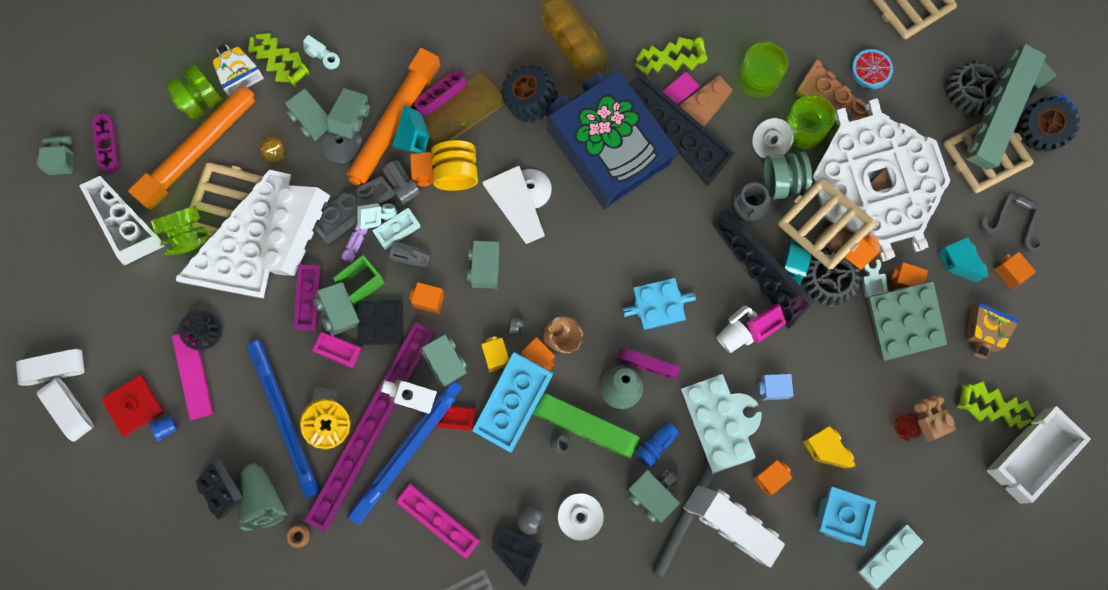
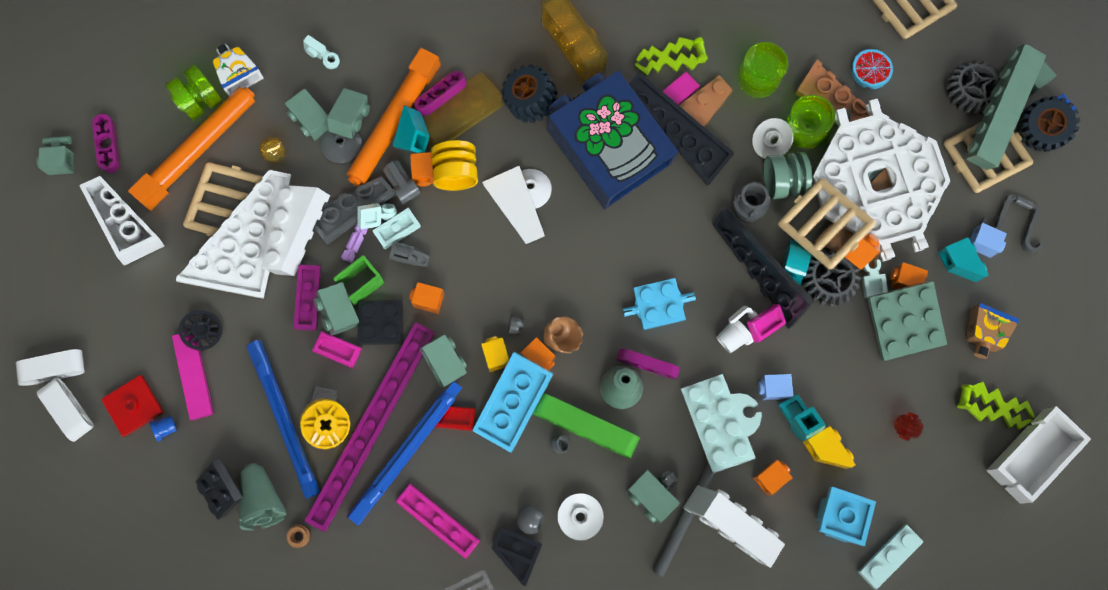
clear neon green wheel [150,206,209,256] -> none
lime piece [248,33,310,88] -> none
white torso [380,380,436,414] -> none
sand green brick [467,241,500,289] -> none
blue axle [634,422,679,467] -> none
medium nougat plate [914,395,956,442] -> none
orange brick [994,252,1036,289] -> none
none -> teal brick [778,394,826,441]
none -> light blue brick [970,223,1007,258]

